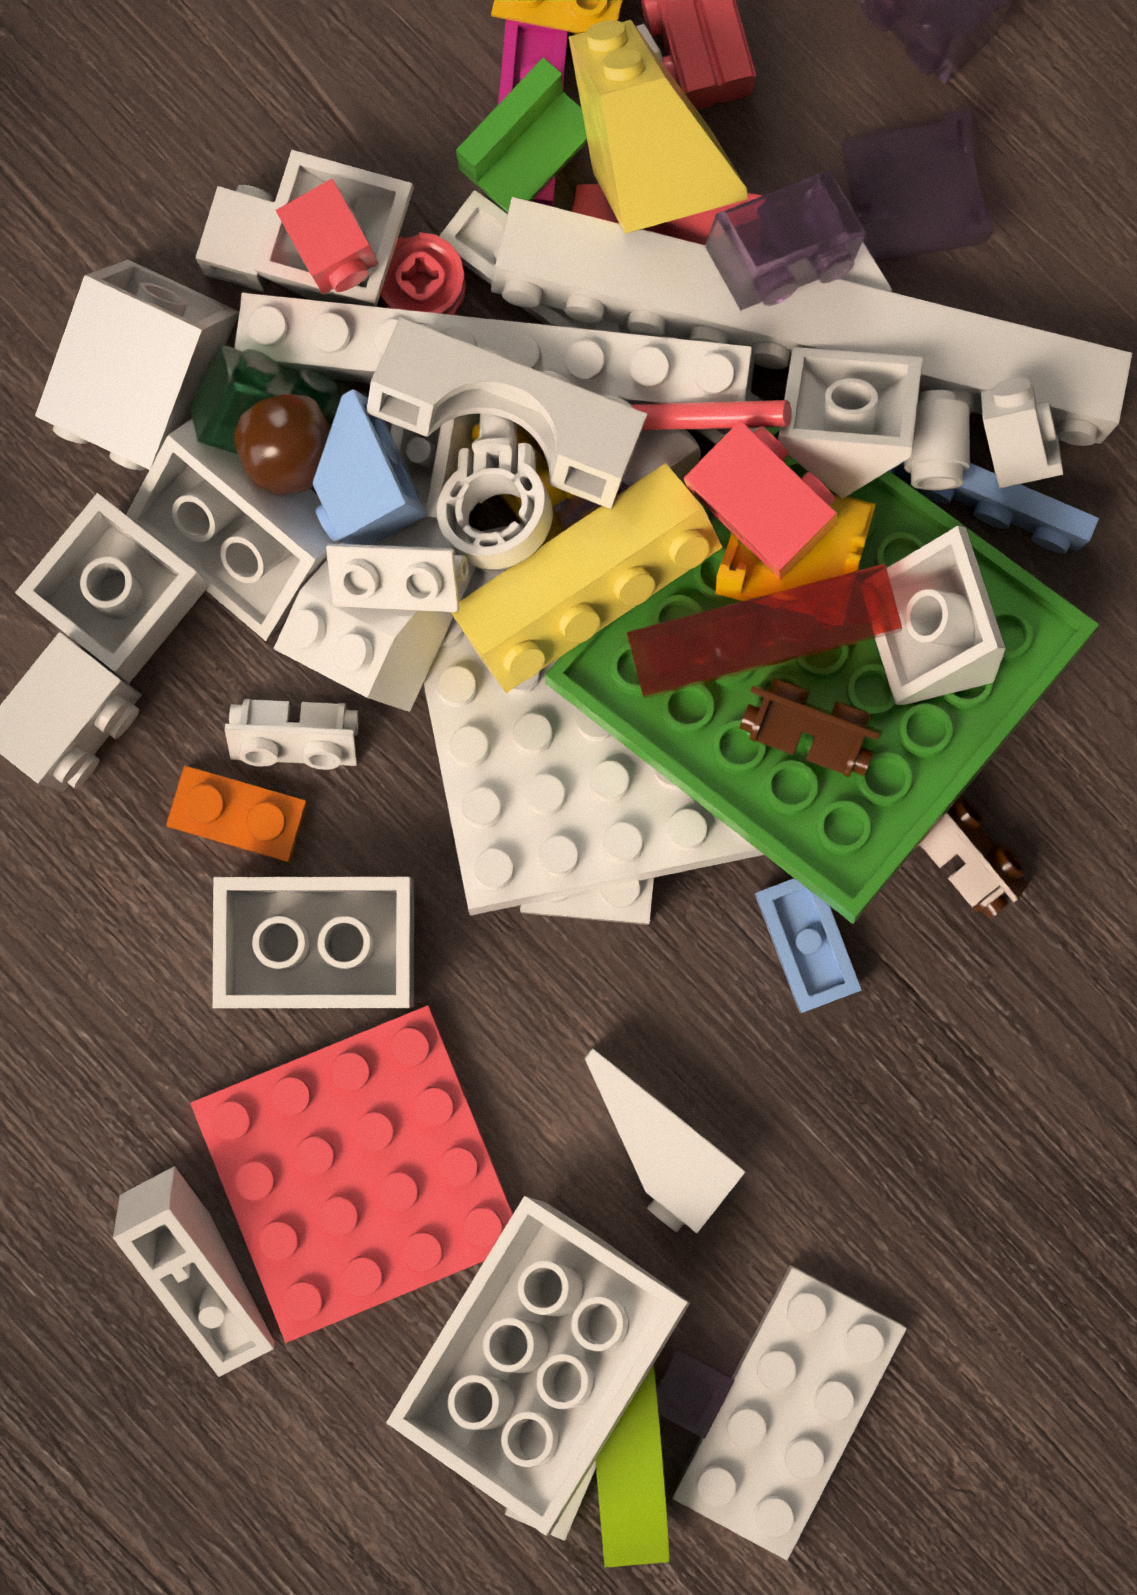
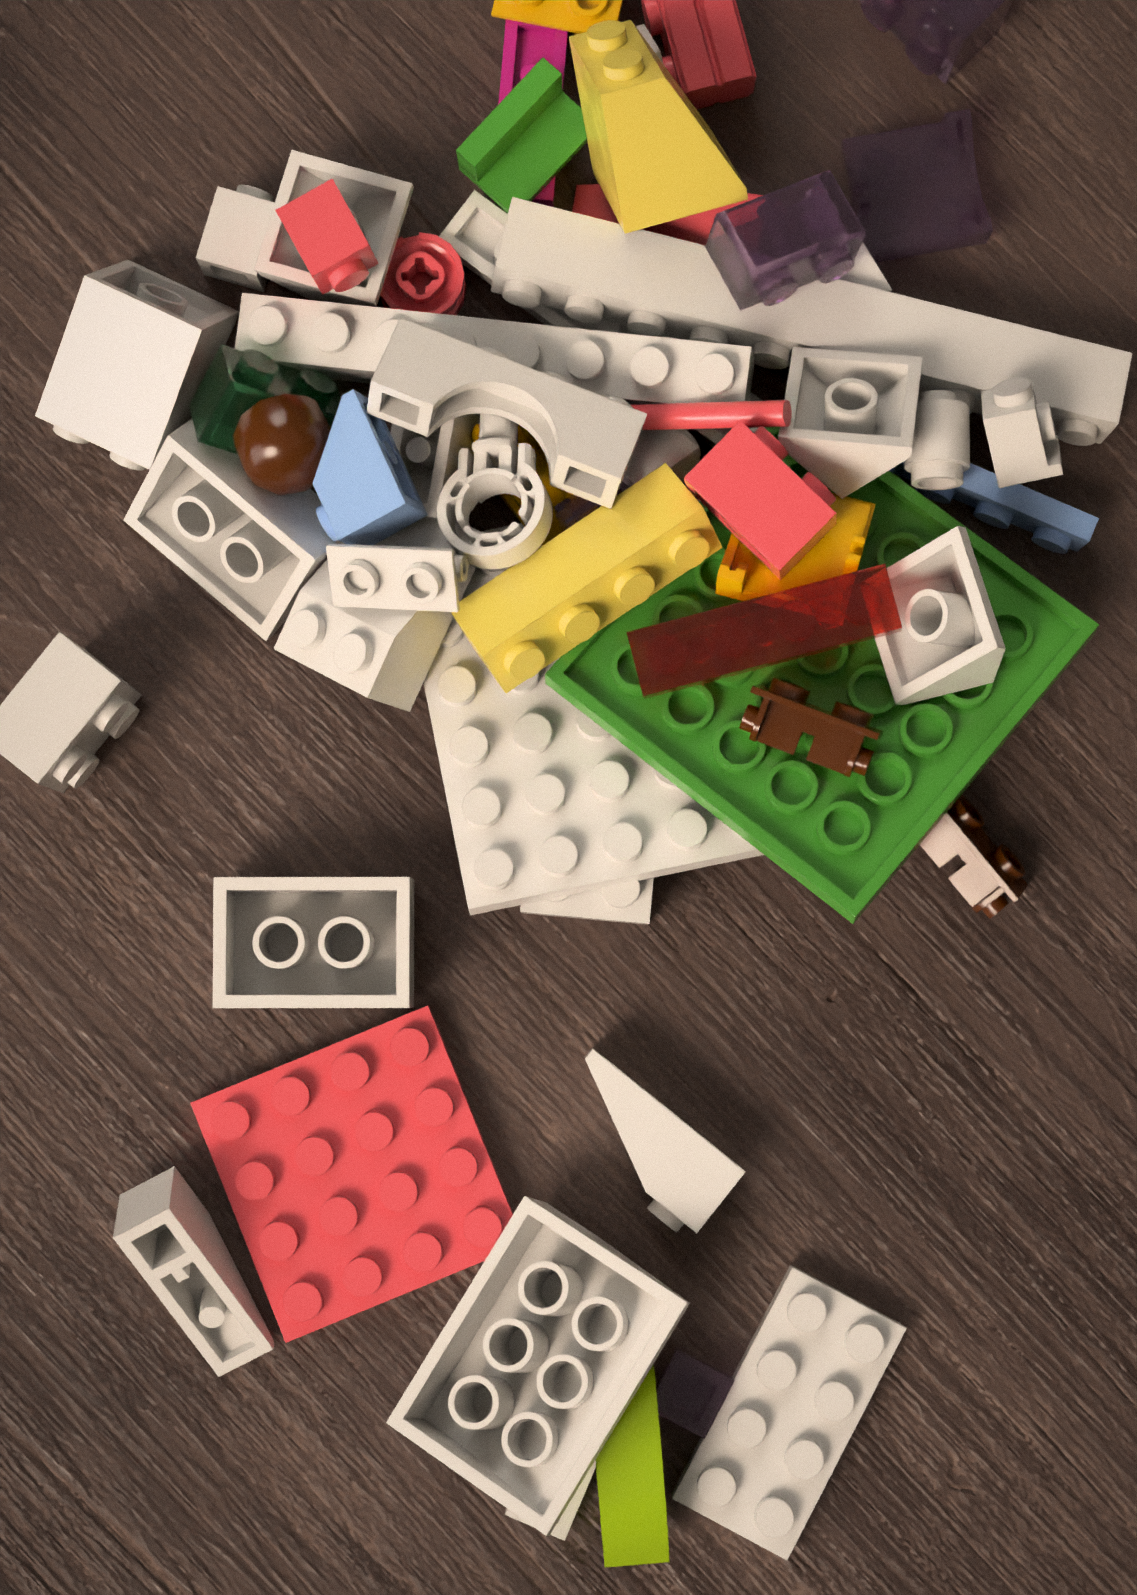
white brick [15,493,209,684] -> none
orange plate [166,765,308,863] -> none
white hinge [225,699,359,770] -> none
light blue plate [754,878,862,1013] -> none

